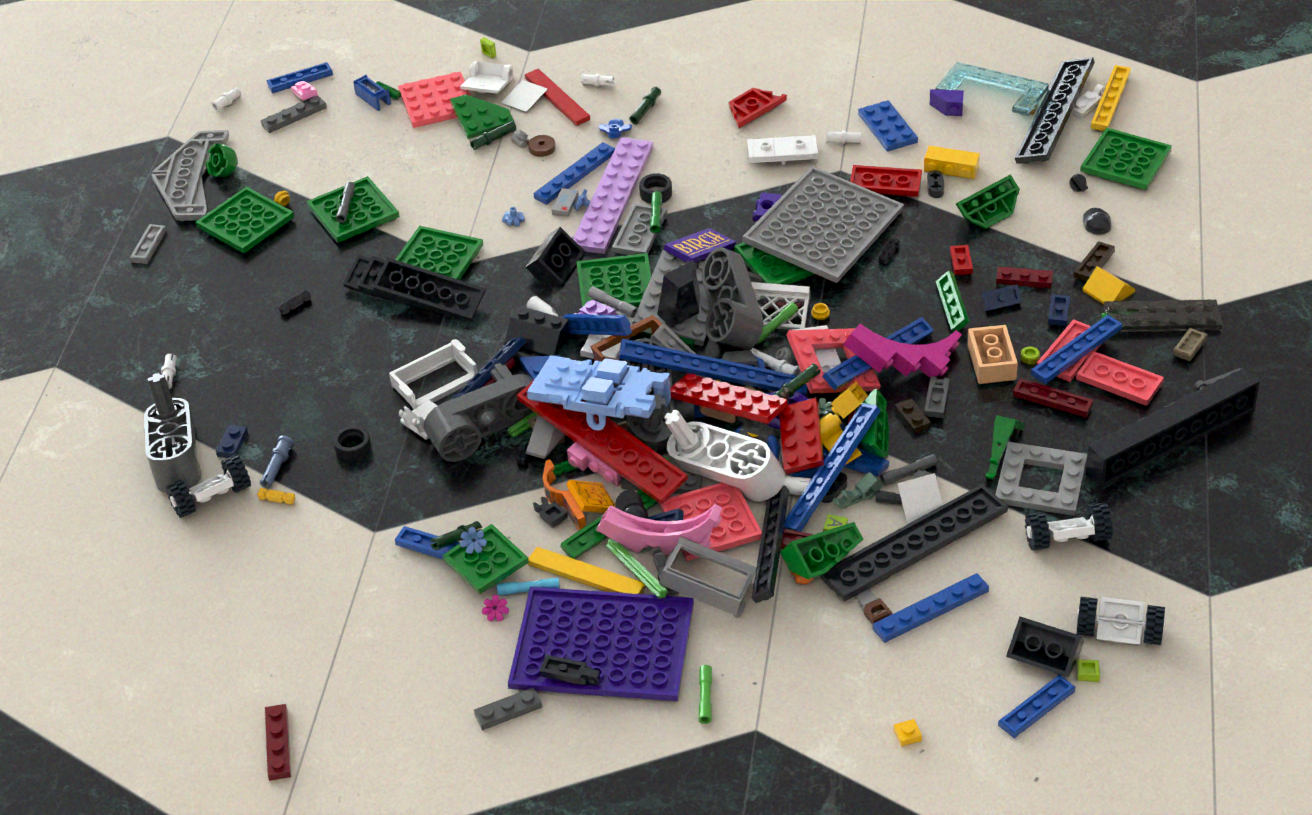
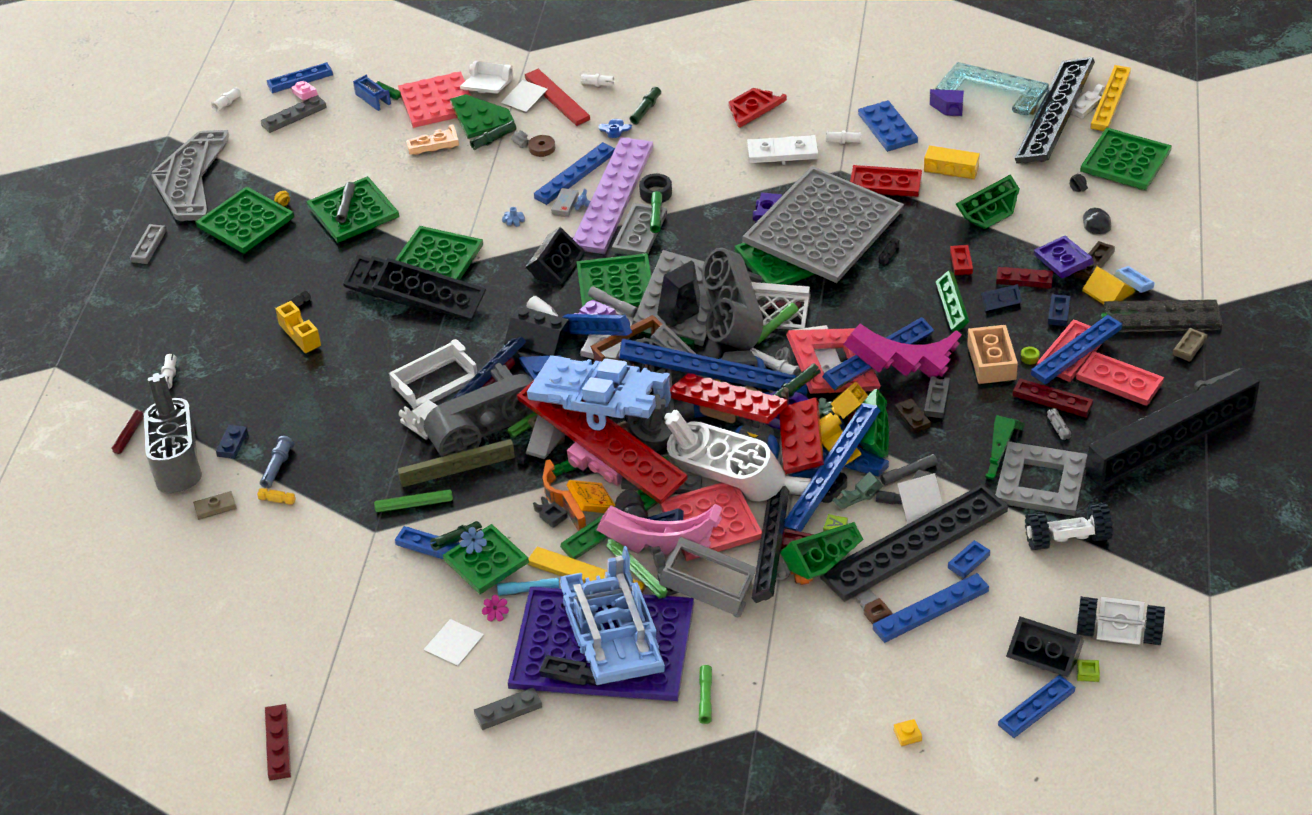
black plate [165,454,251,518] -> none
green cylinder [206,143,238,177] -> none
black tyre [333,426,371,462] -> none
lime tile [480,37,497,59] -> none
dark purple tile [664,228,736,263] -> none
yellow plate [811,303,830,320] -> none
black beam [927,170,944,198] -> none
none -> dark red axle [111,410,144,454]
none -> dark tan plate [193,491,237,520]
none -> yellow arch [275,301,321,353]
none -> bright green axle [374,489,453,512]
none -> olive plate [398,439,515,487]
none -> light nougat wing [407,125,459,155]
none -> white sticker [424,619,484,666]
none -> light blue piece [560,546,665,685]
none -> light grey plate [776,557,791,580]
none -> blue plate [948,540,990,579]
none -> dark purple plate [1034,235,1094,278]
none -> light grey axle [1047,408,1071,440]
none -> light blue plate [1115,266,1155,293]

